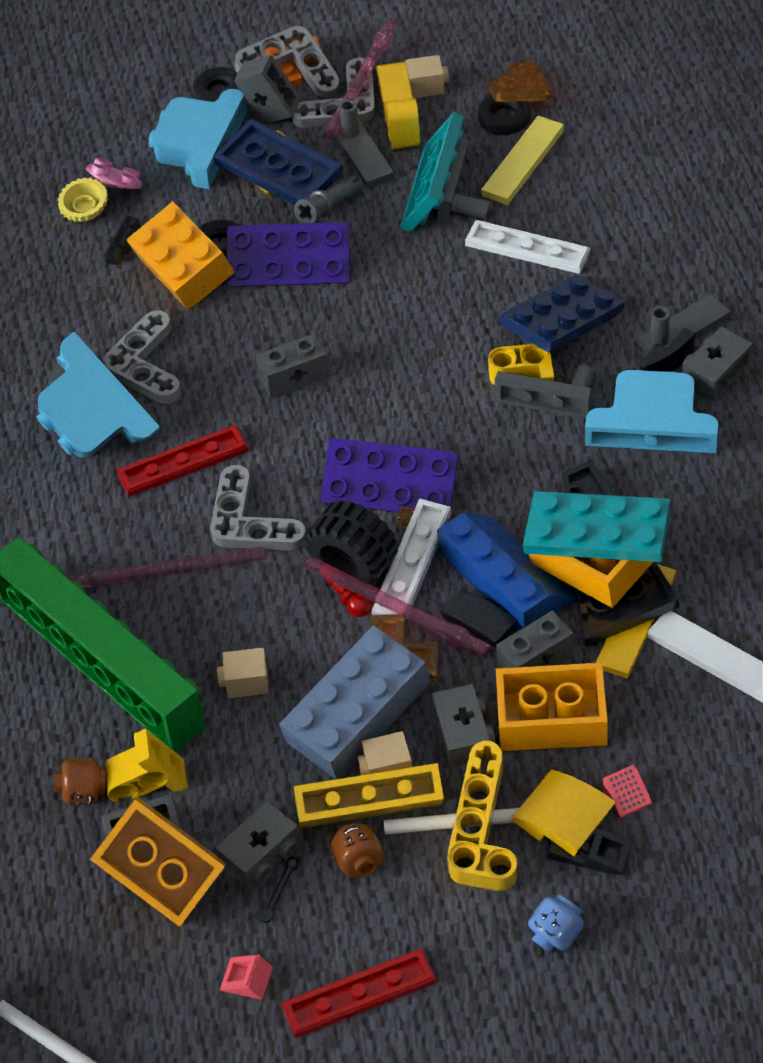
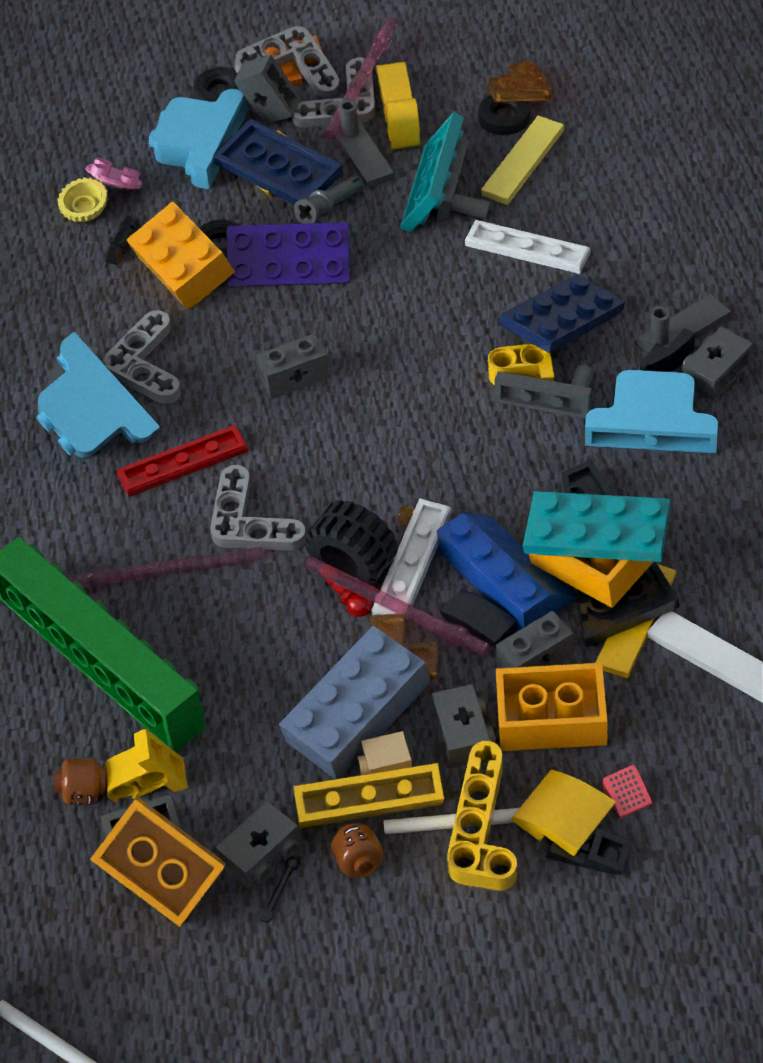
tan brick [217,648,269,698] -> none
coral slope [220,955,273,1000] -> none
red tile [281,948,436,1039] -> none
dark purple bracket [320,438,458,514] -> none
tan brick [405,55,449,98] -> none
medium blue head [528,894,584,953] -> none

